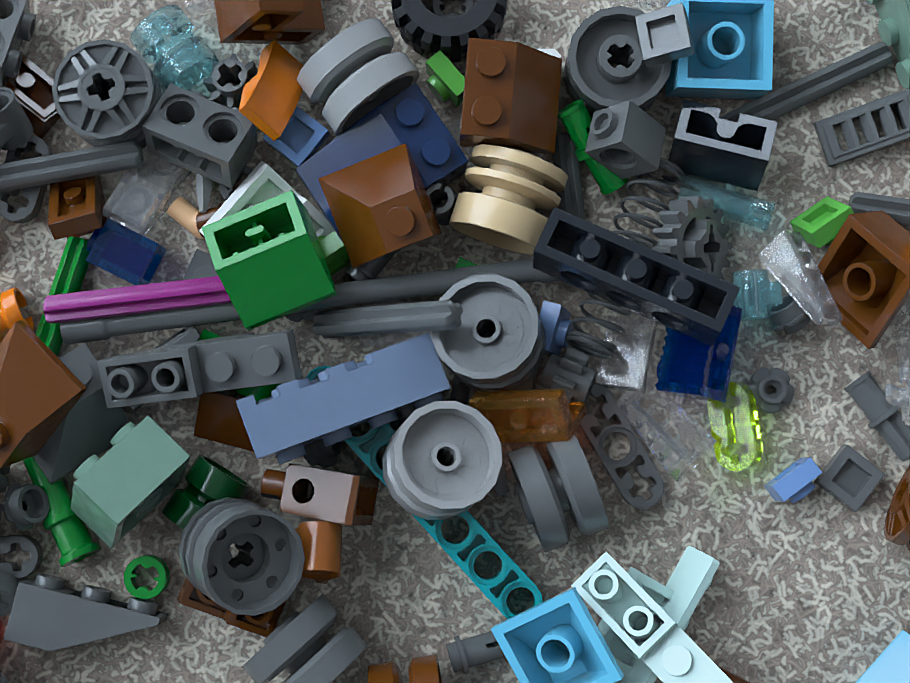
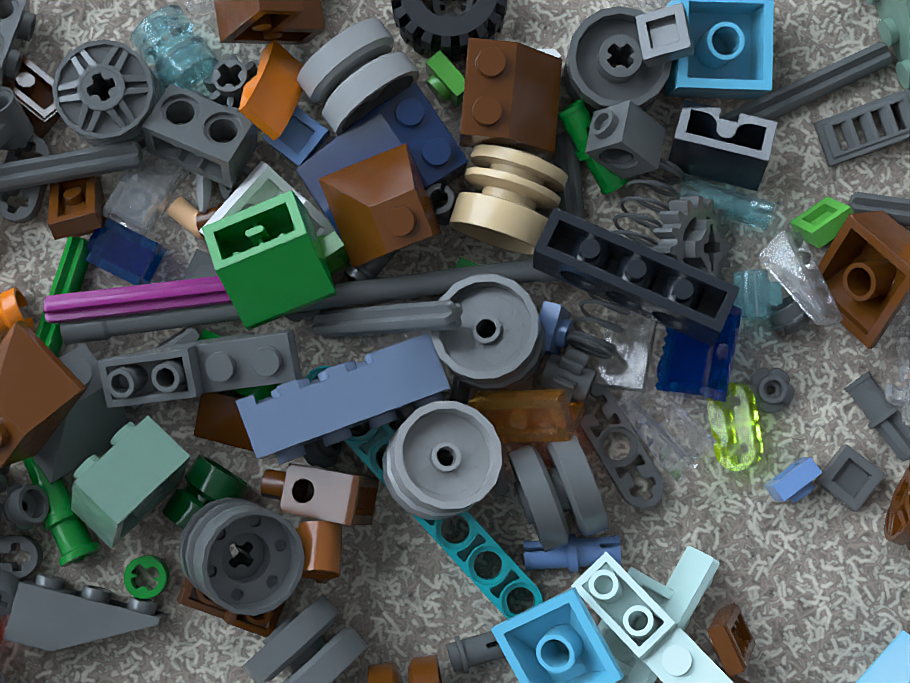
none -> medium blue pin [524,534,621,573]
none -> reddish brown plate [707,602,756,677]

